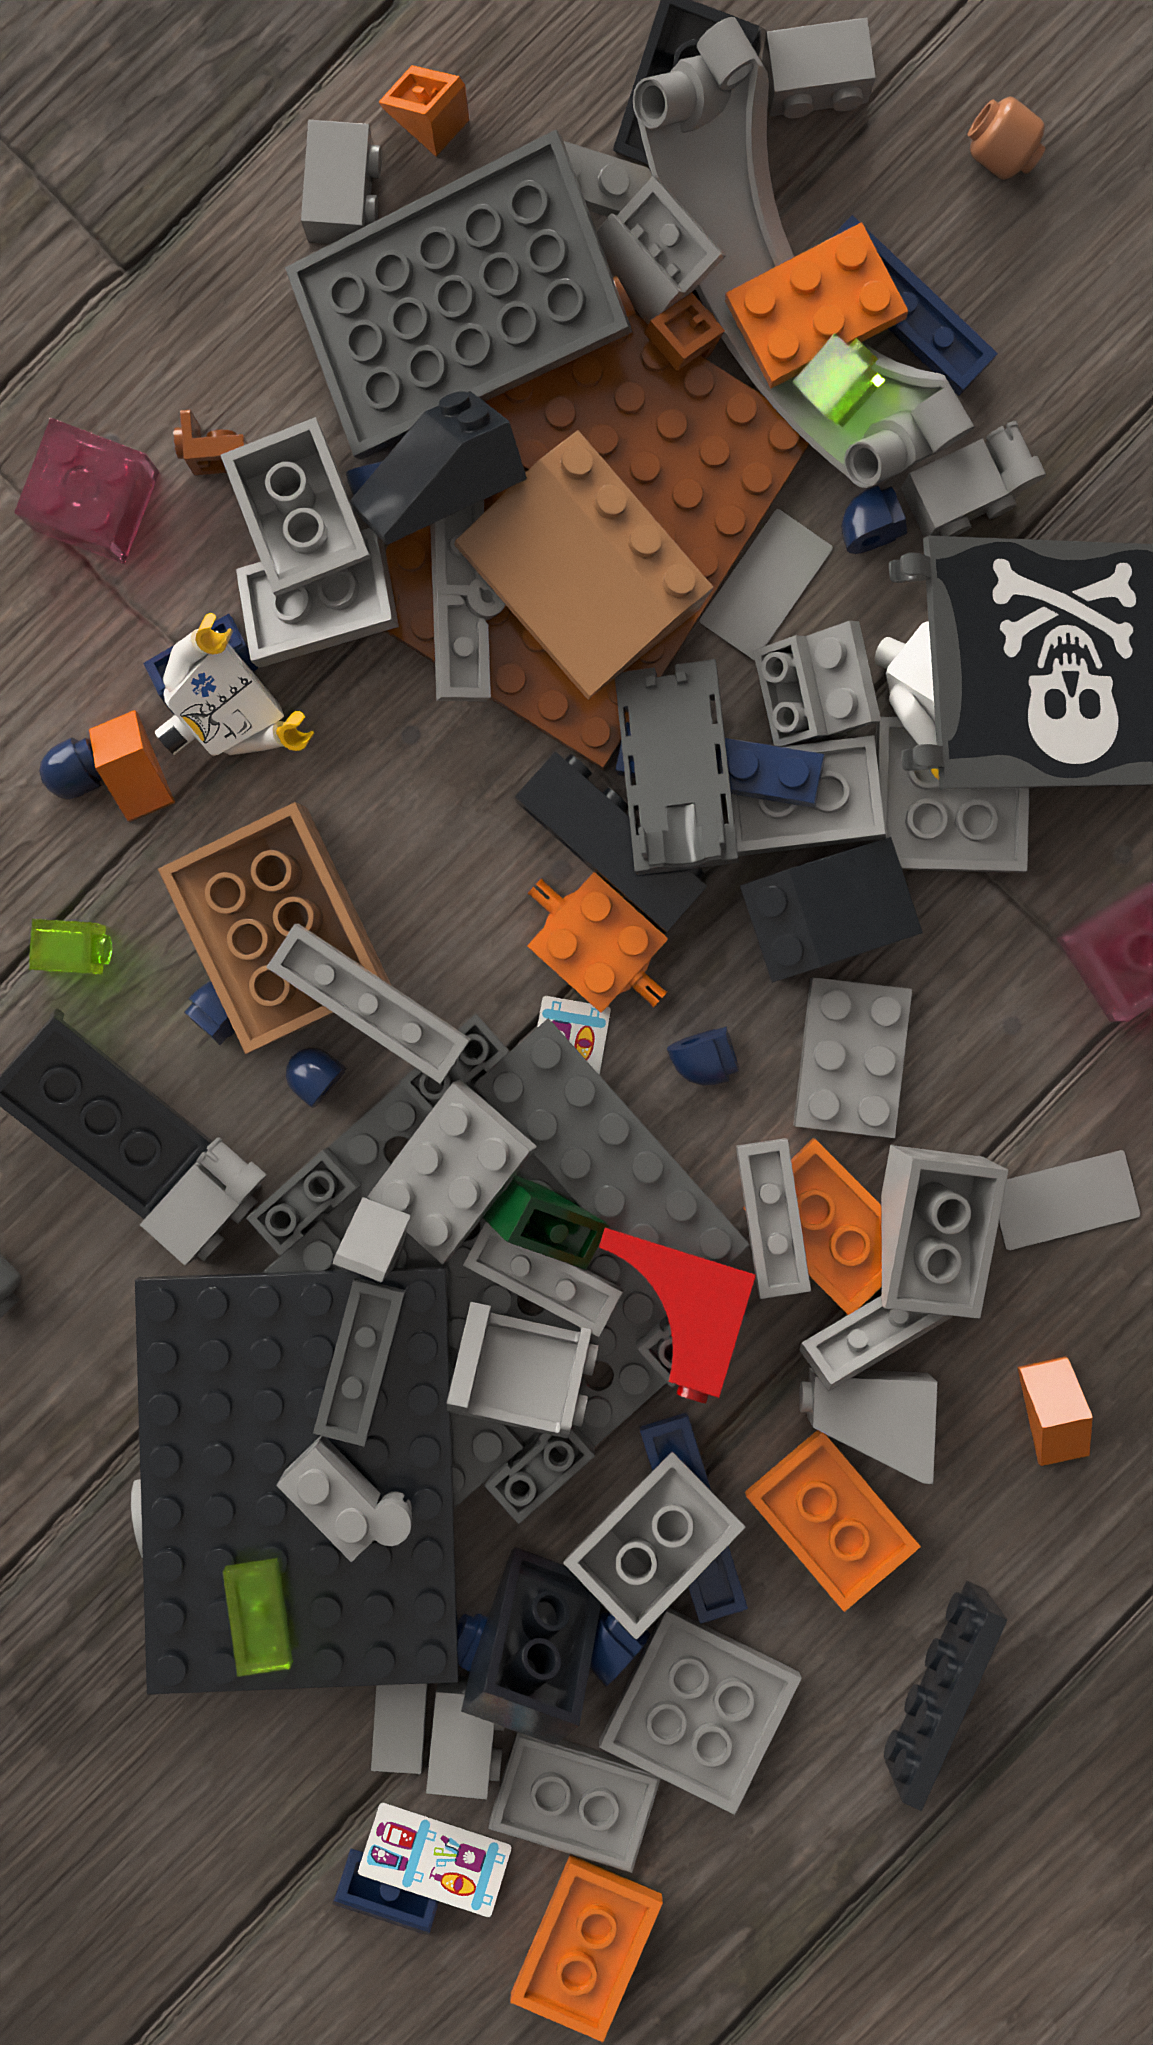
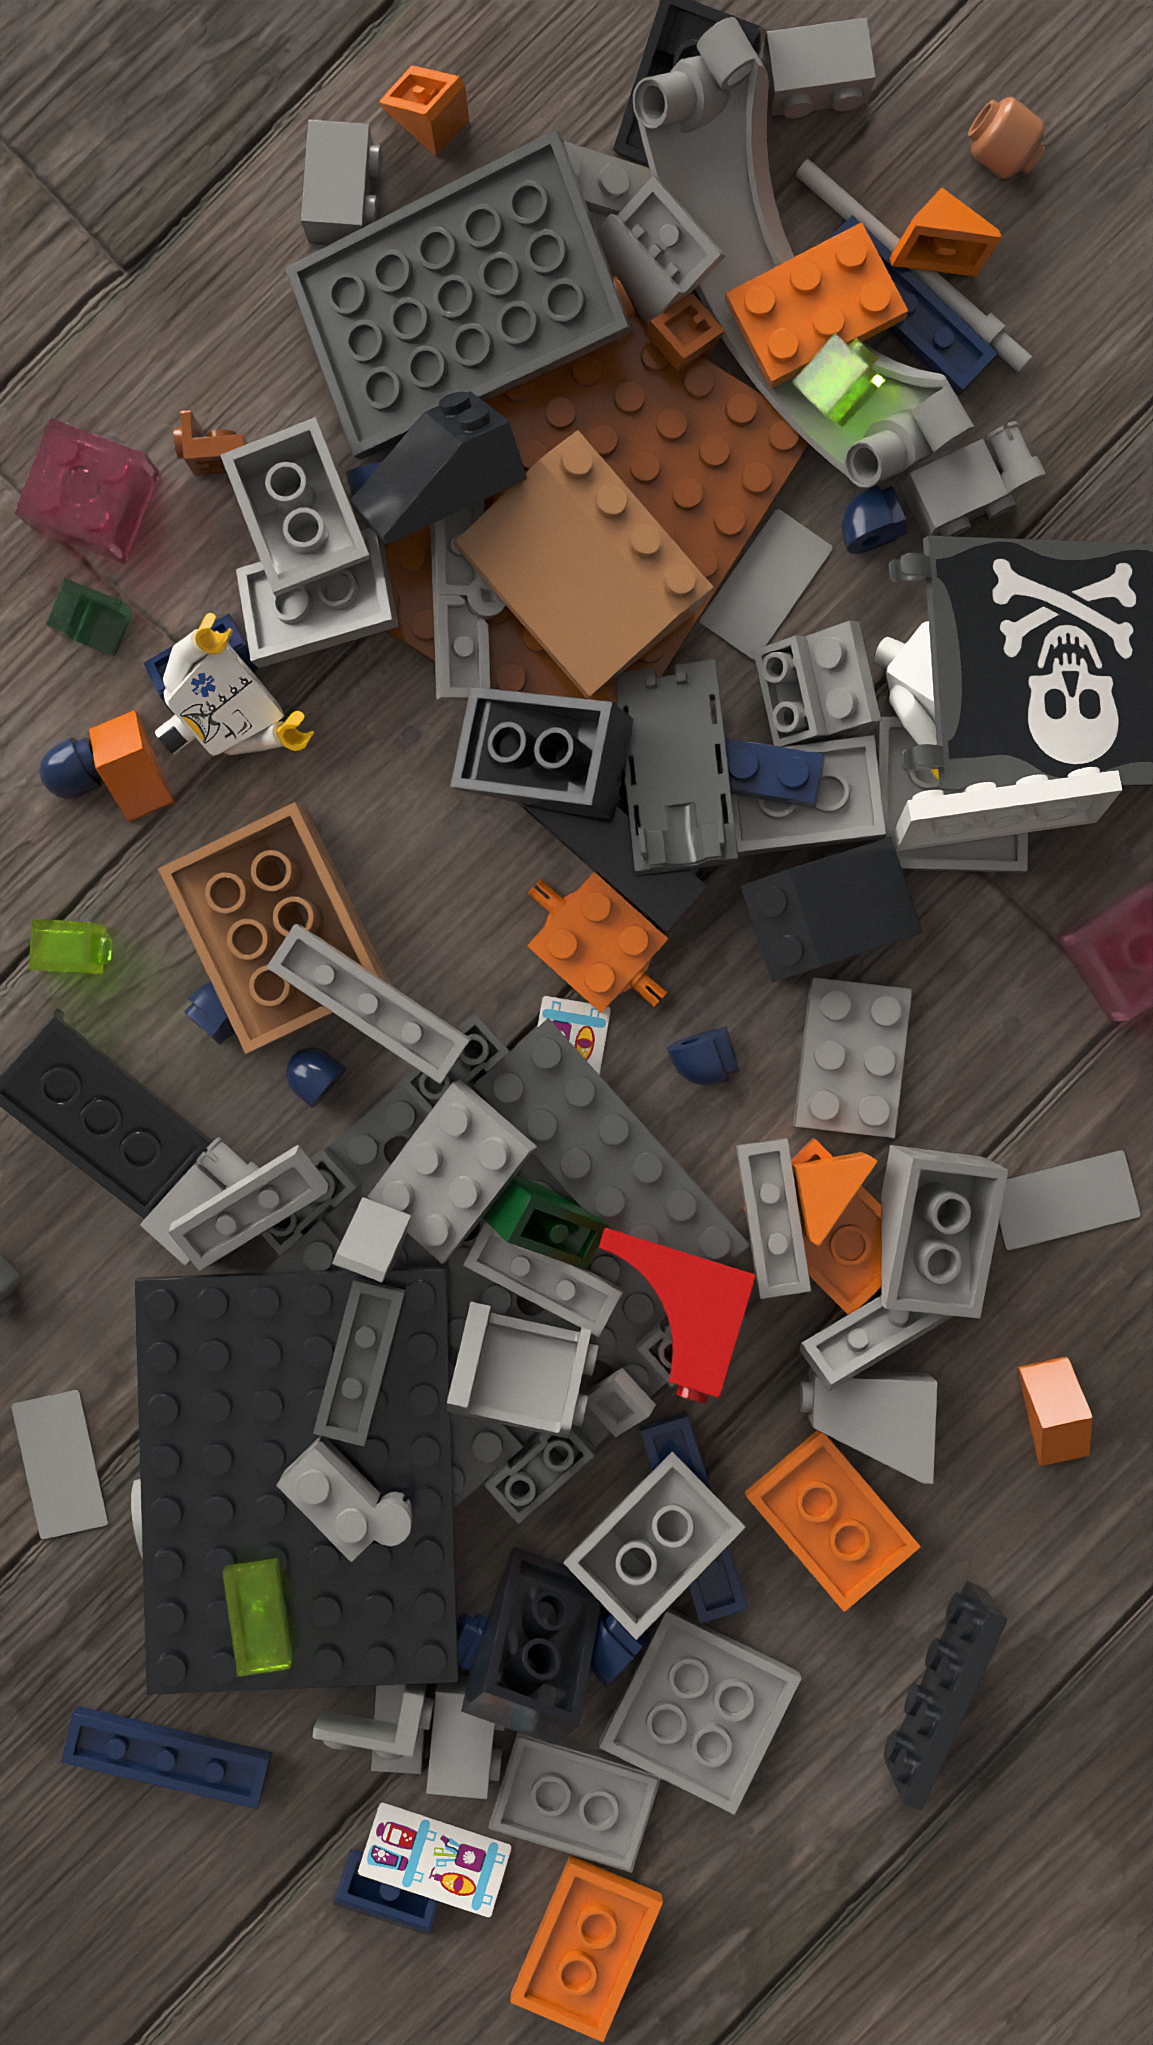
none -> light grey sticker [11,1390,108,1539]
none -> clear green panel [46,578,133,656]
none -> dark blue plate [61,1706,272,1809]
none -> light grey plate [168,1145,328,1271]
none -> light grey bracket [312,1684,435,1759]
none -> black slope [450,687,634,819]
none -> light grey plate [586,1368,656,1437]
none -> orange slope [792,1152,877,1246]
none -> light grey bar [796,159,1032,373]
none -> orange slope [889,188,1002,277]
none -> white plate [893,767,1122,851]

